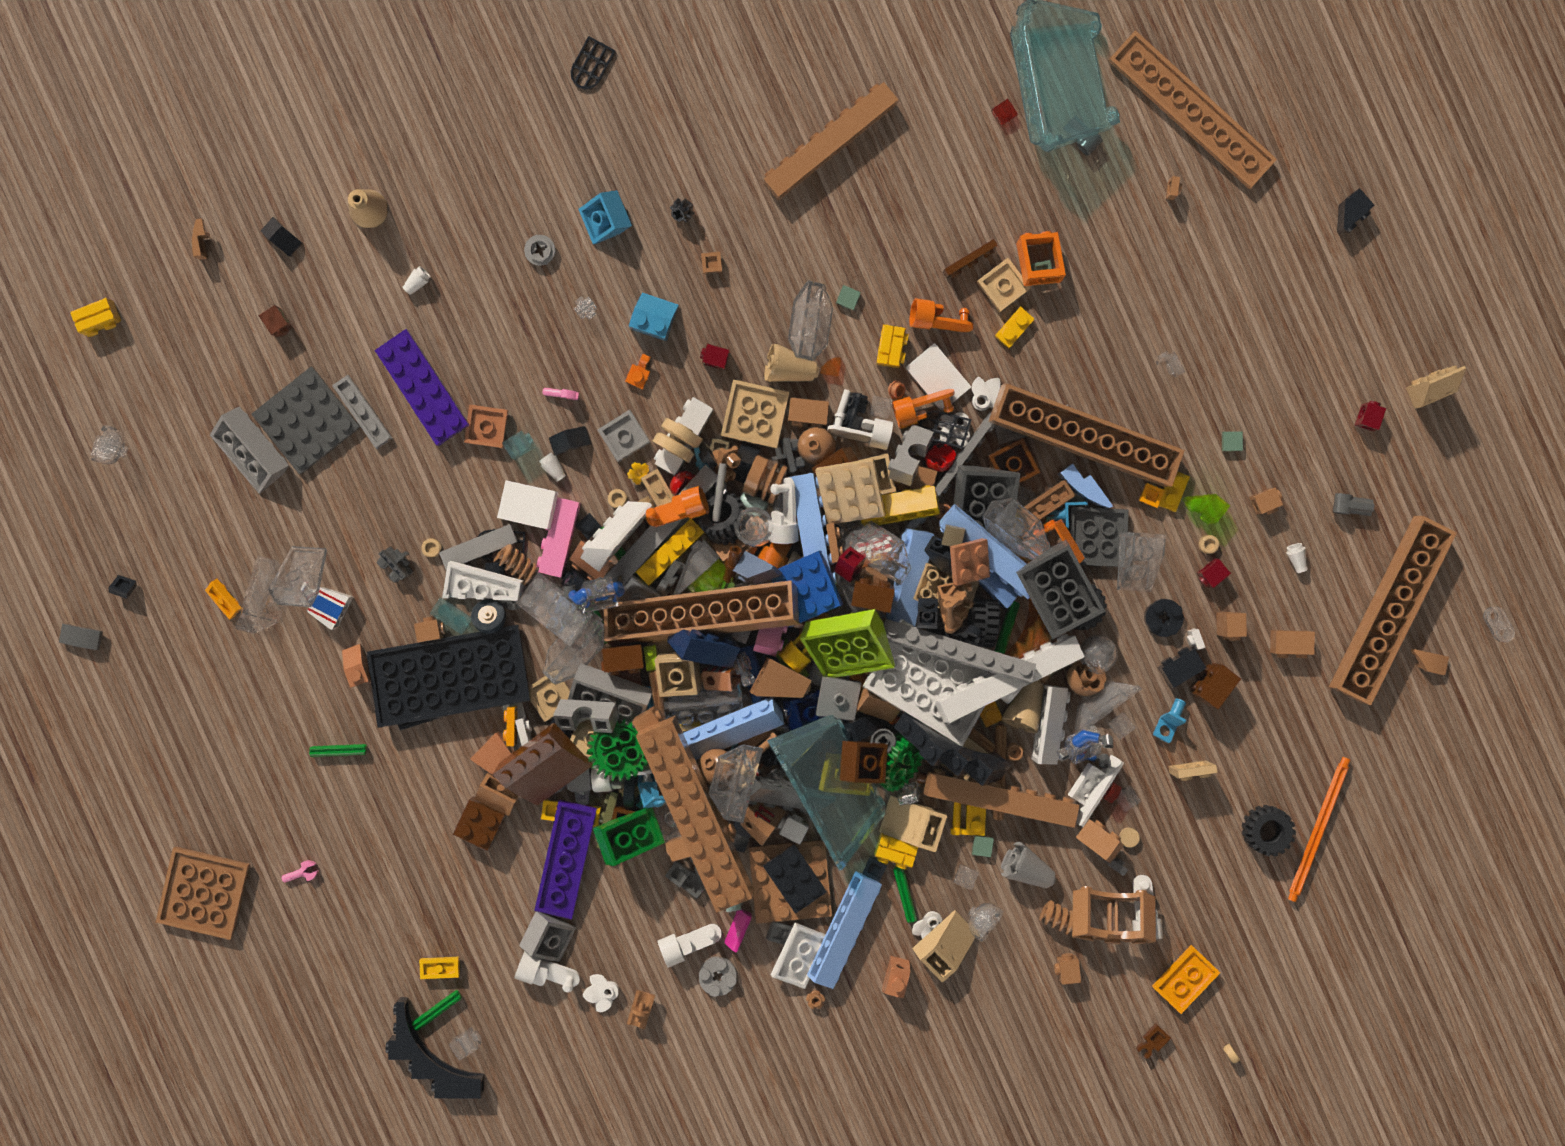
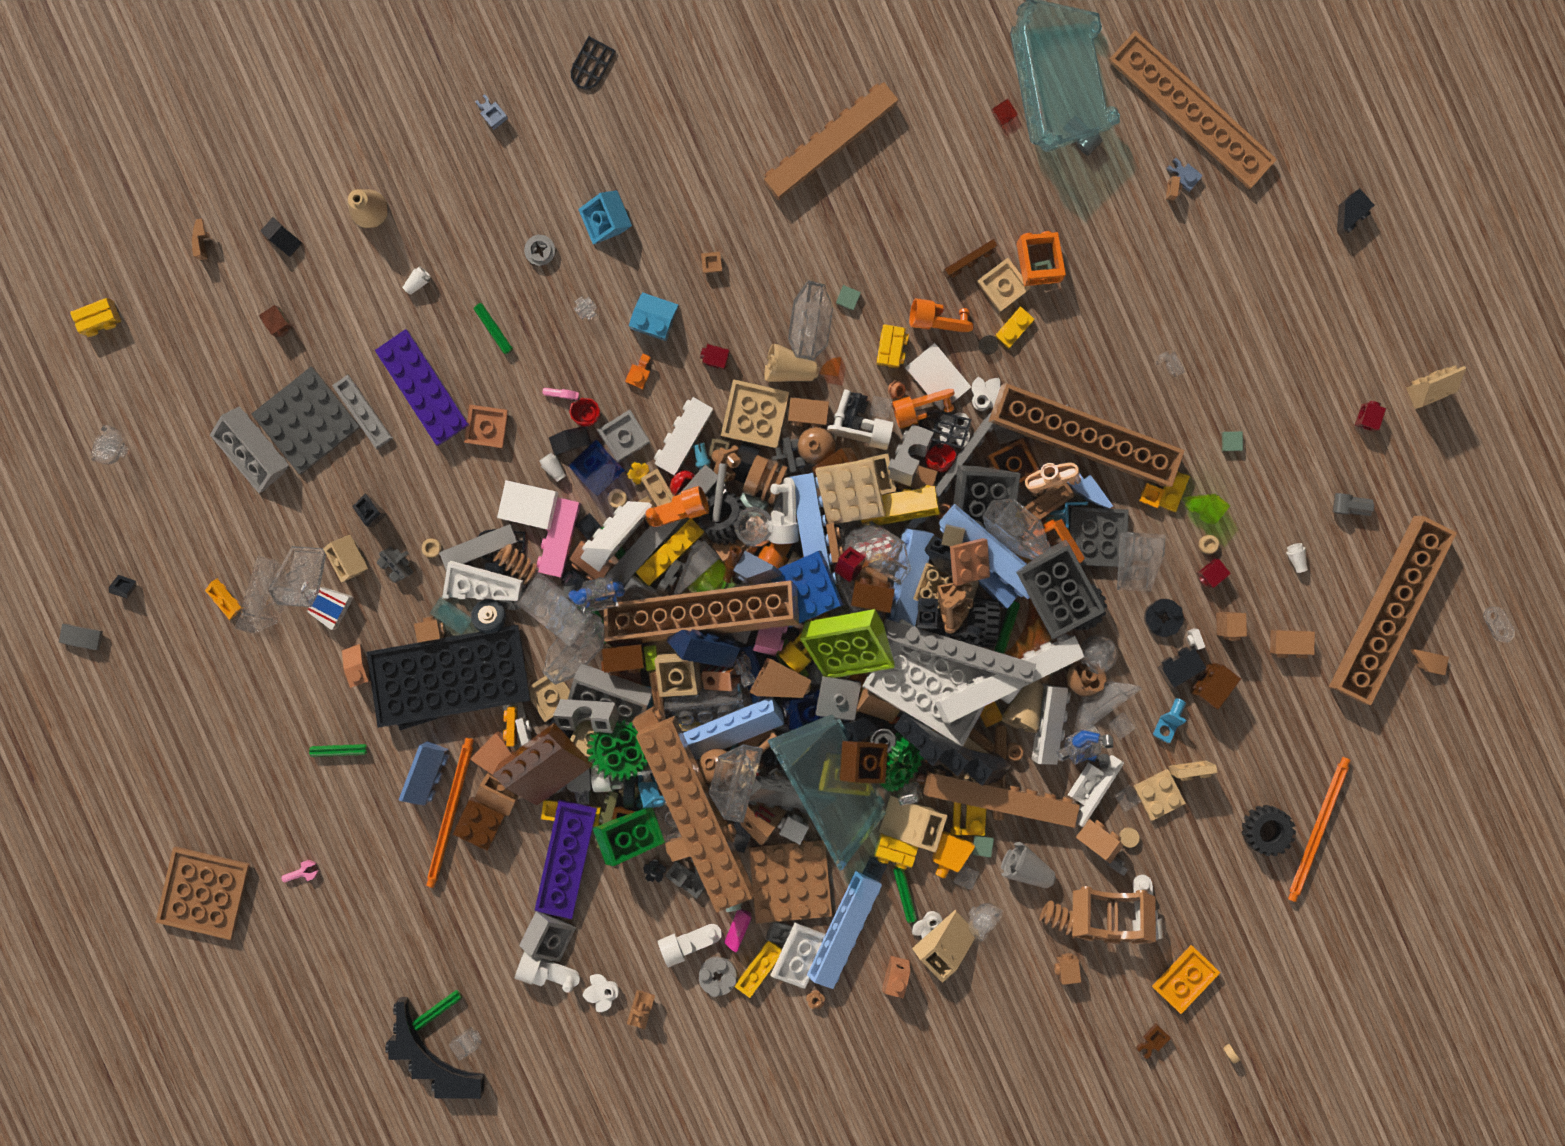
yellow plate [419,957,460,979] -> none
clear light blue brick [502,430,534,460] -> none
tan wheel [653,418,703,463] -> none
black gear [670,198,695,223] -> none
black plate [698,441,718,469] -> none
black plate [763,844,827,914] -> none
clear red plate [1102,782,1122,804] -> none
medium nougat brick [1249,487,1283,515] -> none
none -> tan brick [323,535,368,583]
none -> black slope [352,493,387,527]
none -> medium blue slope [399,741,449,805]
none -> orange piece [426,737,474,888]
none -> green axle [473,303,513,354]
none -> sand blue plate [475,94,508,130]
none -> red hair [569,398,601,427]
none -> clear blue slope [569,440,625,496]
none -> black plant [643,859,666,883]
none -> yellow plate [734,940,782,998]
none -> light orange torso [932,830,975,879]
none -> clear smoke tile [979,335,998,355]
none -> light nougat connector [1025,463,1081,496]
none -> tan plate [1133,769,1186,821]
none -> sand blue plate [1166,158,1203,192]

